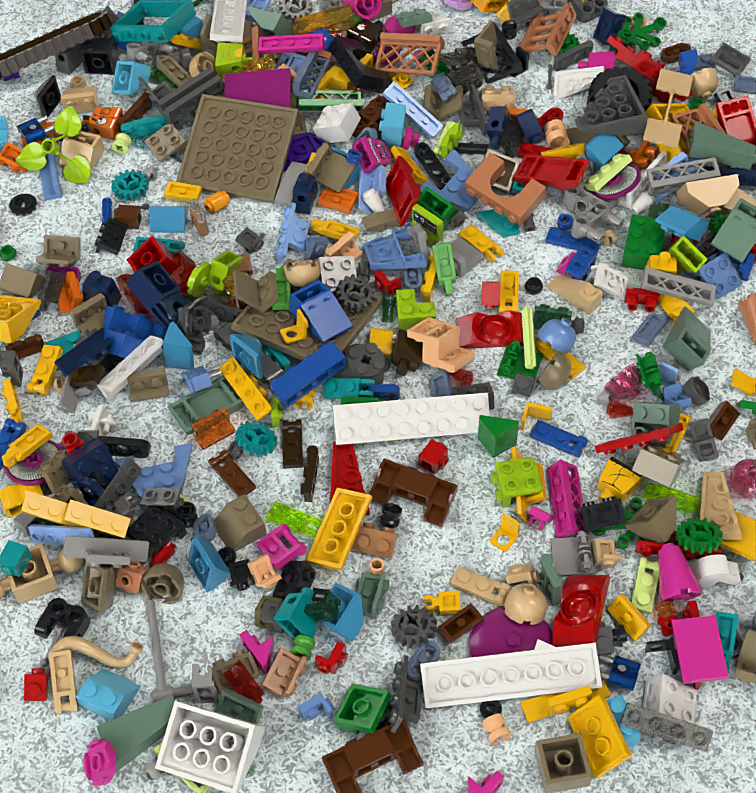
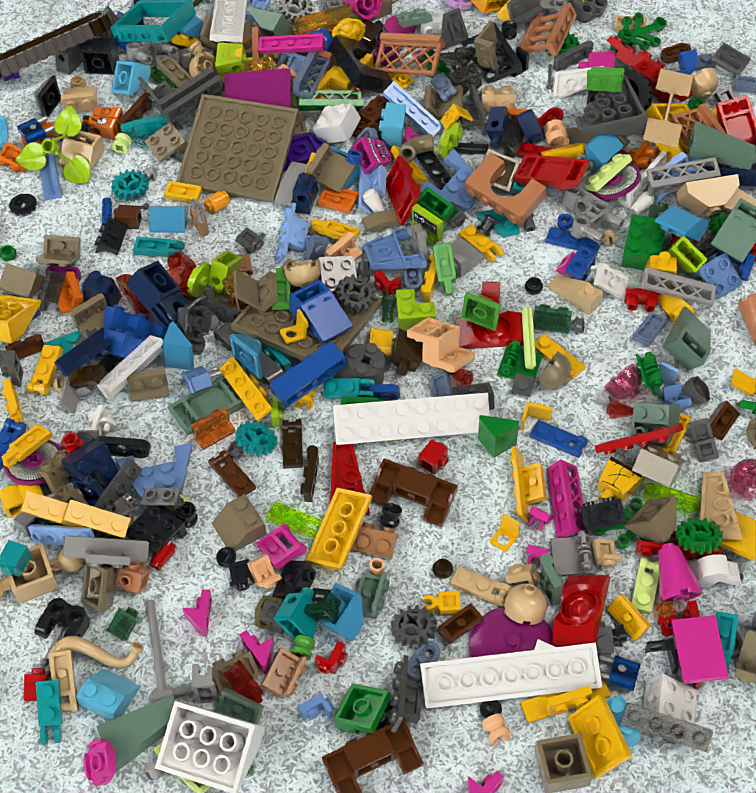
red brick [127,236,179,275] -> none
dark tan cylinder [141,563,185,604] -> none
dark azure slope [188,537,231,593] -> none
sand blue plate [193,513,217,542] -> none
lime bracket [491,457,543,508] -> none
yellow plate [499,270,519,314] -> none
medium blue cylinder [537,318,576,353] -> none
dark blue bracket [593,7,626,45] -> none
none -> teal hinge [36,679,63,745]
none -> clear green bracket [107,607,143,641]
none -> dark pink slope [182,590,212,637]
none -> tan wheel [188,40,206,56]
none -> yellow piece [332,18,365,41]
none -> dark tan cylinder [399,134,435,161]
none -> dark brown plate [432,558,453,579]
none -> yellow bracket [440,103,473,131]
none -> dark grey wing [441,8,469,49]
none -> bright green slope [461,291,501,331]
none -> black bush [477,213,499,236]
none -> dark pink tile [526,544,549,567]
none -> clear tile [537,196,560,217]
none -> bright green bracket [587,67,625,92]

